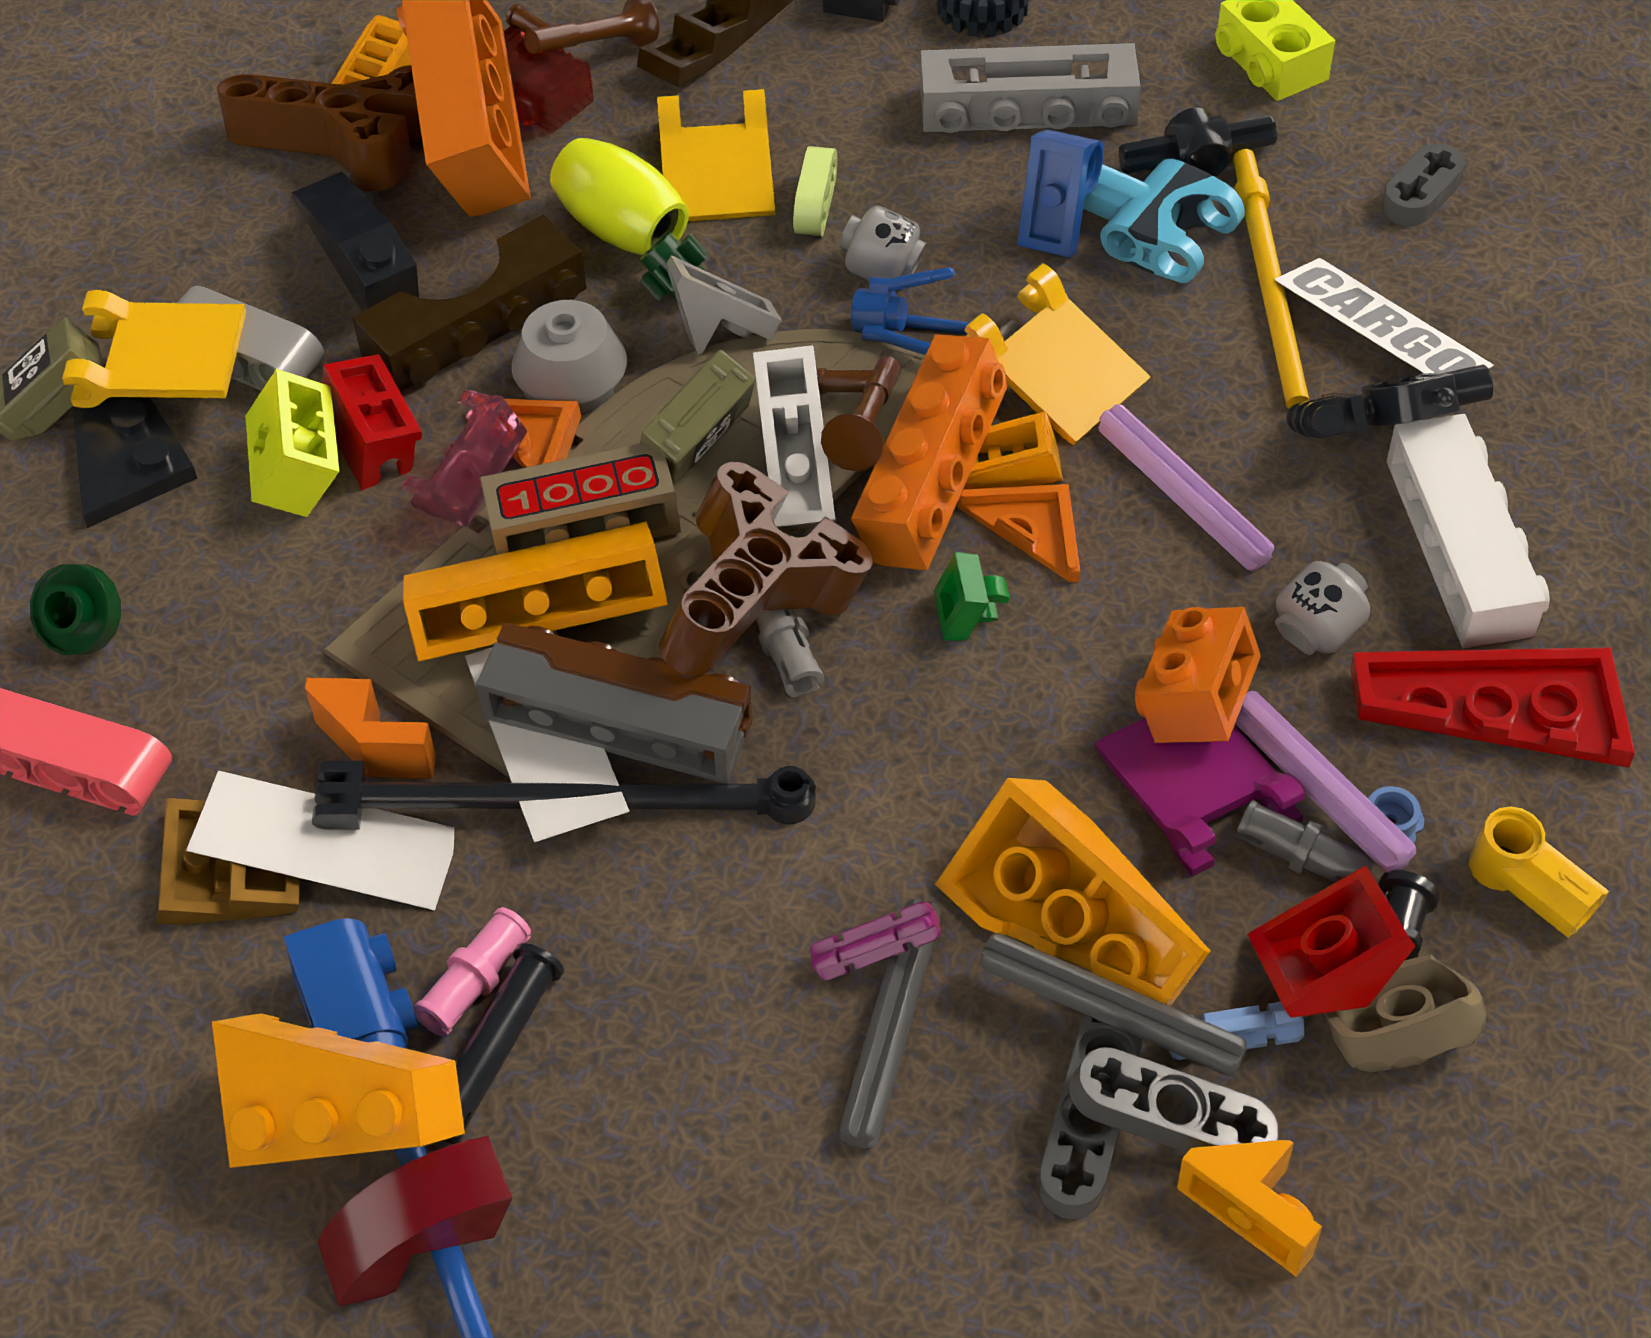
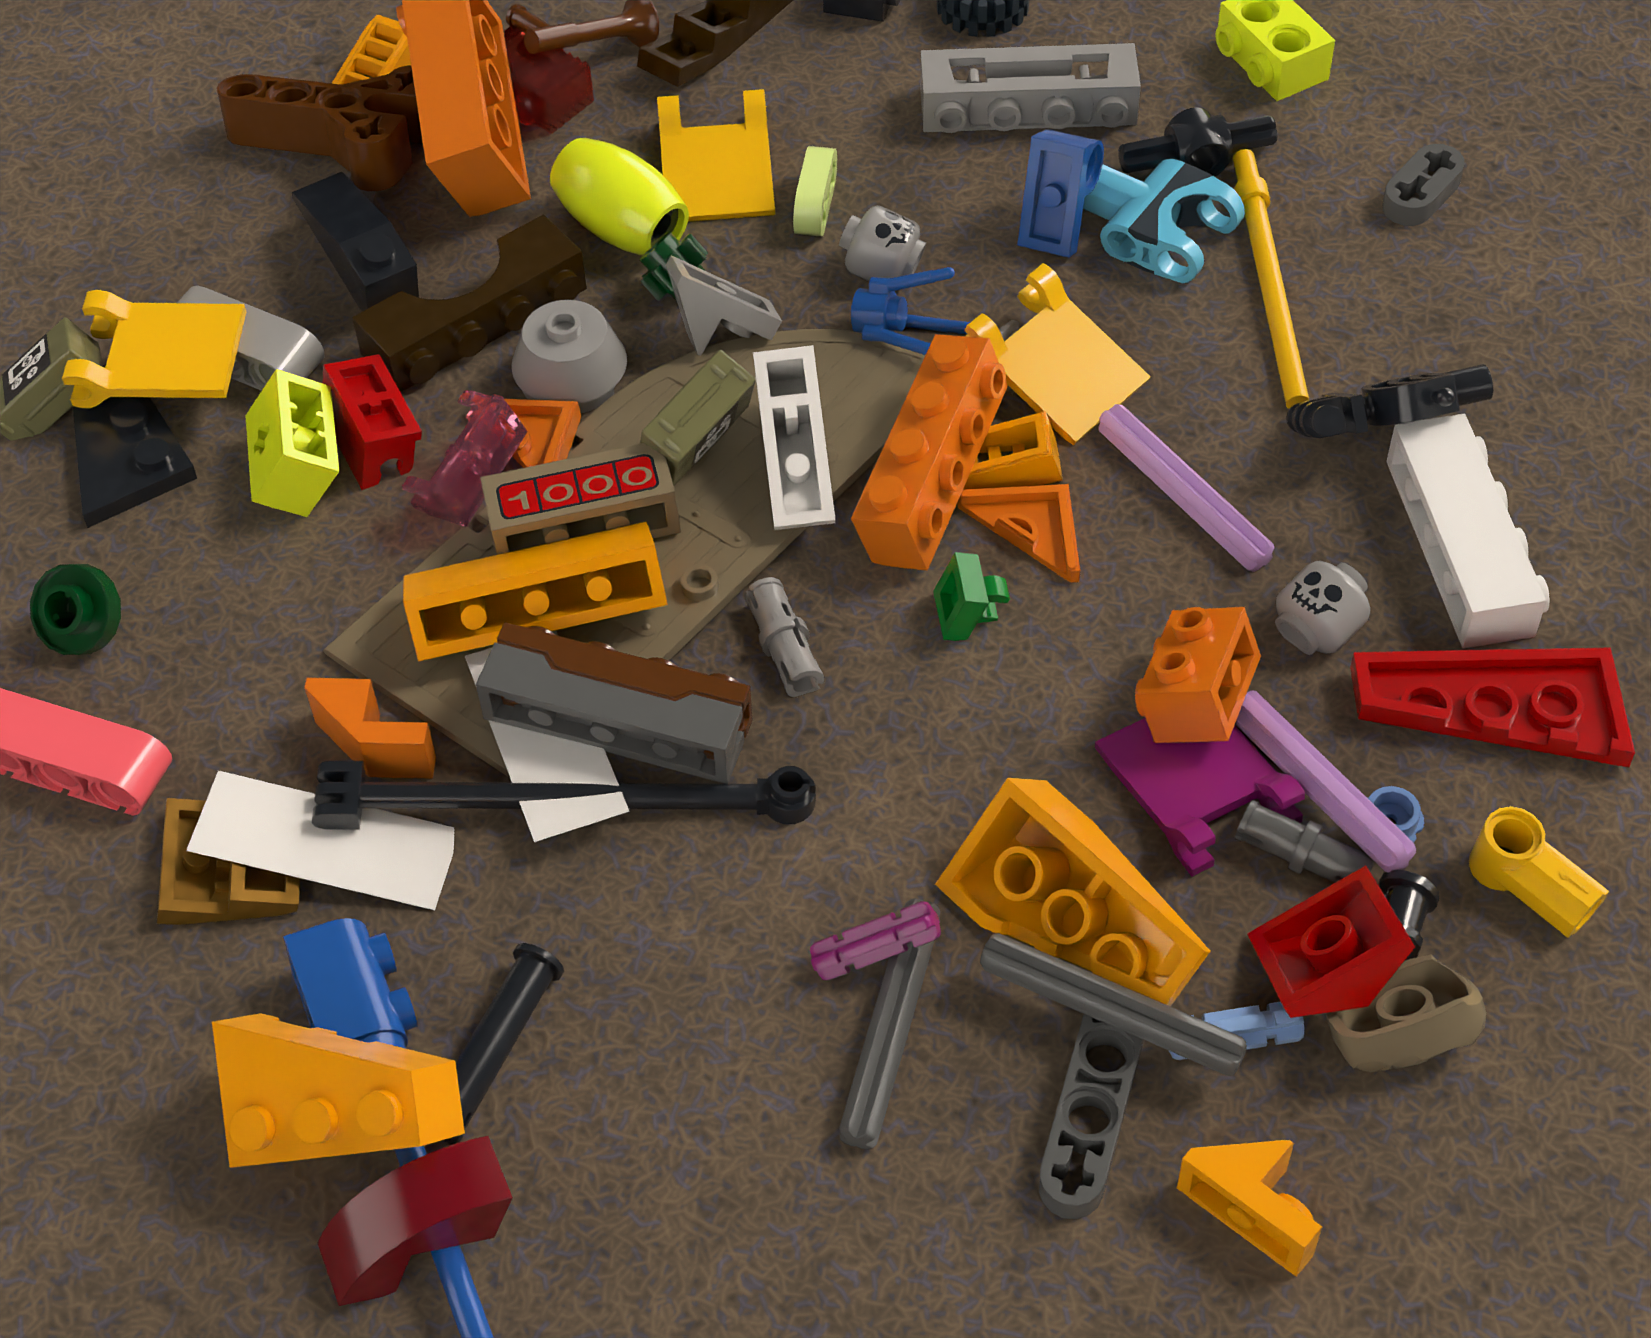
bright pink pin [414,907,531,1037] -> none
reddish brown beam [659,462,873,676] -> none
reddish brown piece [817,356,901,472] -> none
dark grey beam [1069,1047,1278,1153] -> none
sticker [1274,258,1494,373] -> none

